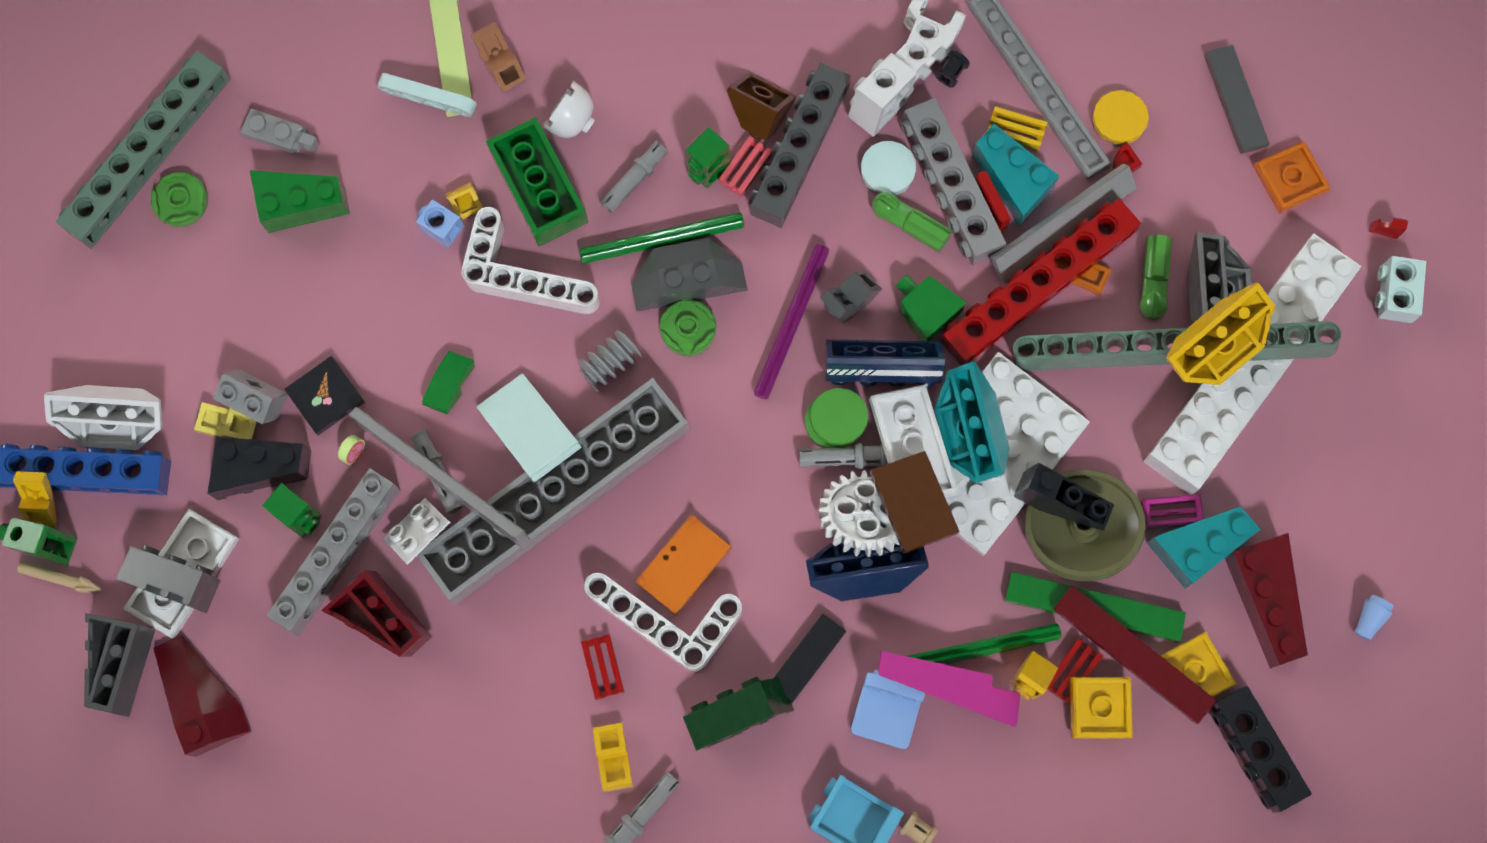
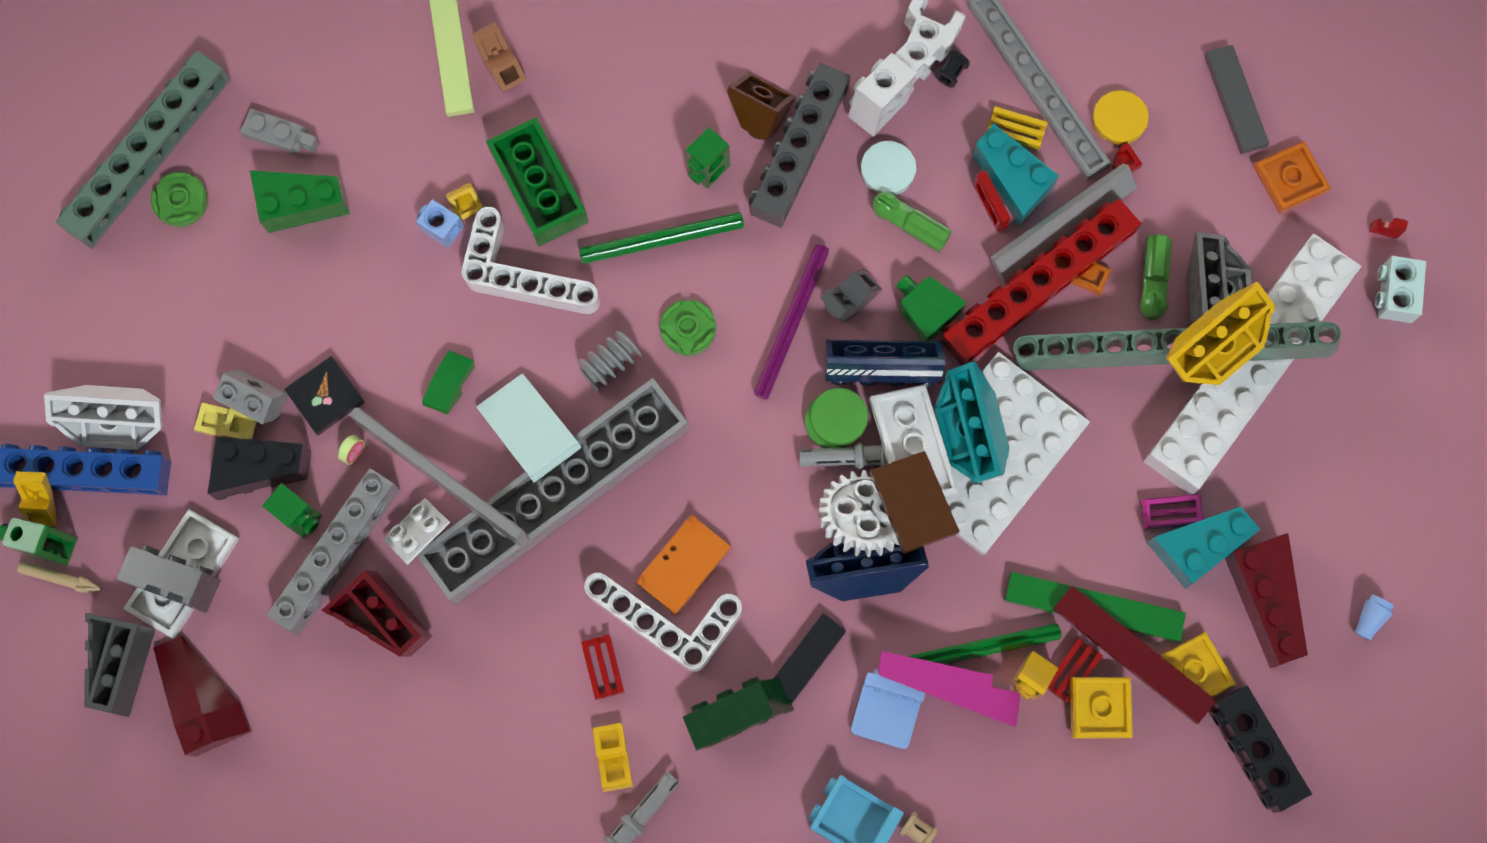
light aqua beam [377,73,477,117] -> none
light grey pin [410,430,464,515] -> none
white cylinder [543,81,595,138] -> none
light grey pin [599,141,668,214] -> none
dark grey wedge [632,238,747,312] -> none
coral tile [719,136,773,197] -> none
light grey brick [901,98,1006,265] -> none
black slope [1014,463,1114,531] -> none
olive dish [1025,470,1145,582] -> none

